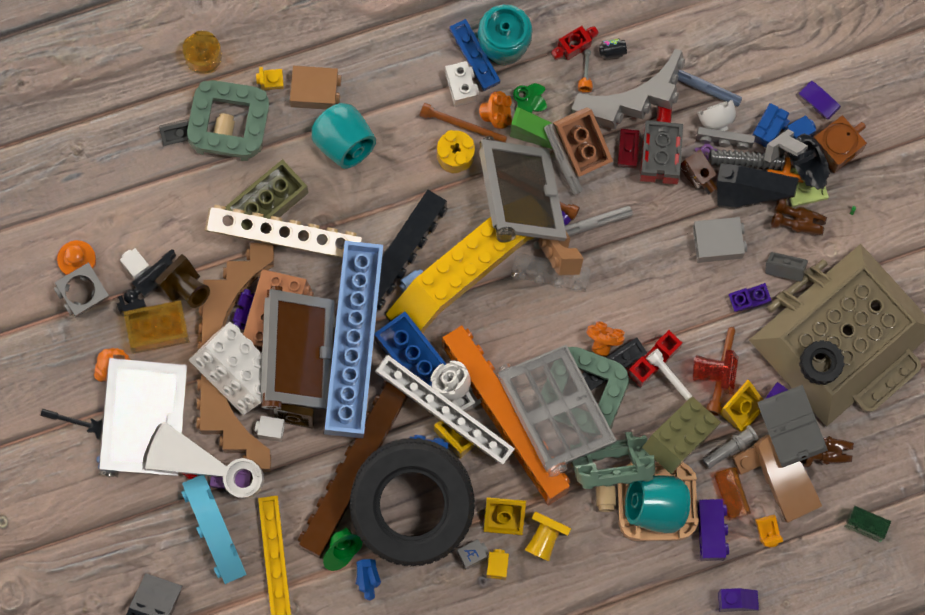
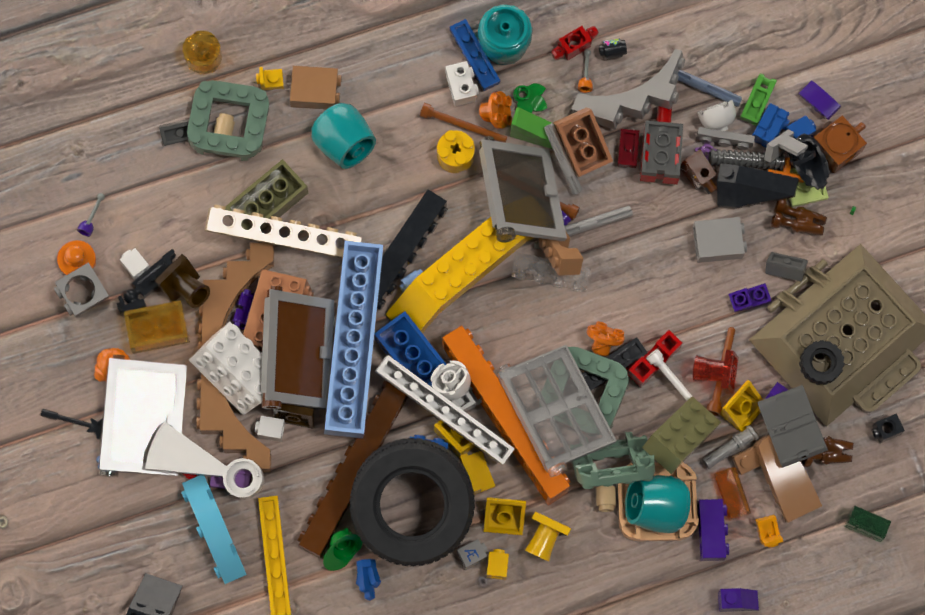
none -> hinge [77,193,105,237]
none -> yellow panel [460,451,495,495]
none -> bright green plate [740,73,777,126]
none -> black brick [872,413,905,444]

